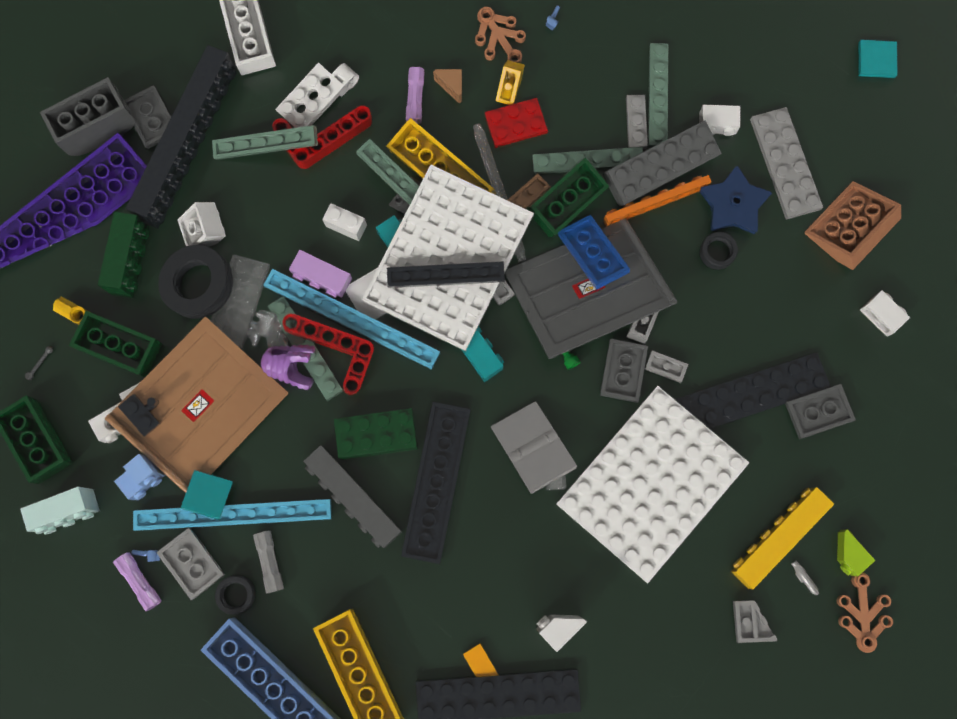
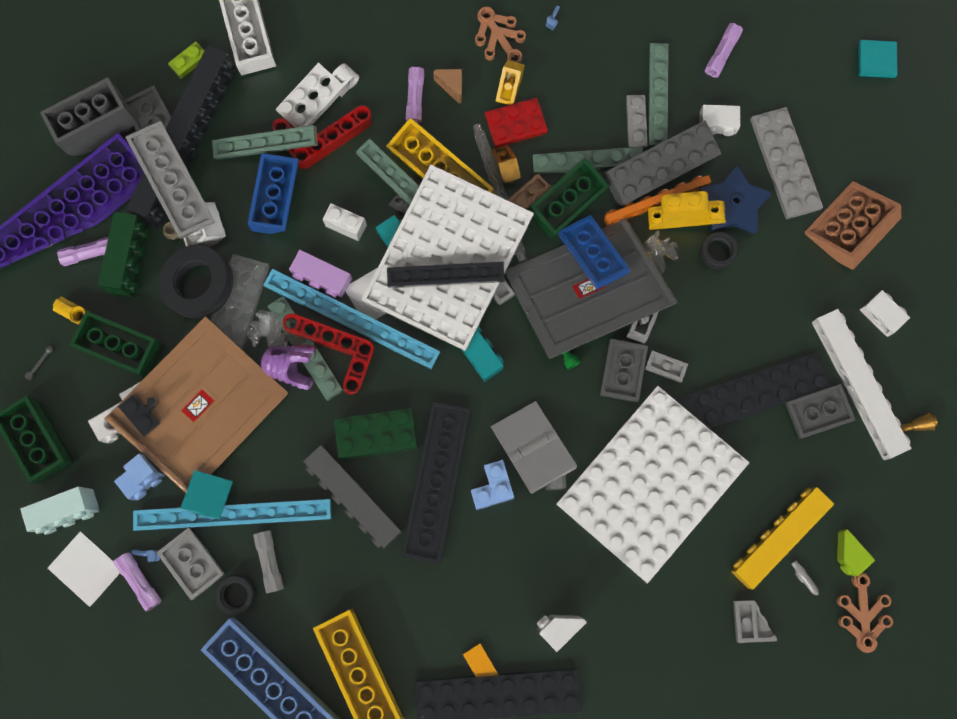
none -> white sticker [48,531,120,607]
none -> lavender axle [57,237,108,266]
none -> light grey plate [126,121,215,239]
none -> dark tan plate [163,222,179,240]
none -> lime plate [168,42,204,79]
none -> blue slope [248,153,299,234]
none -> light blue brick [471,460,514,510]
none -> pearl gold slope [490,144,521,183]
none -> clear animal [643,230,678,275]
none -> yellow brick [648,191,726,230]
none -> lavender axle [704,23,743,77]
none -> white brick [812,309,912,460]
none -> pearl gold cone [901,412,938,432]

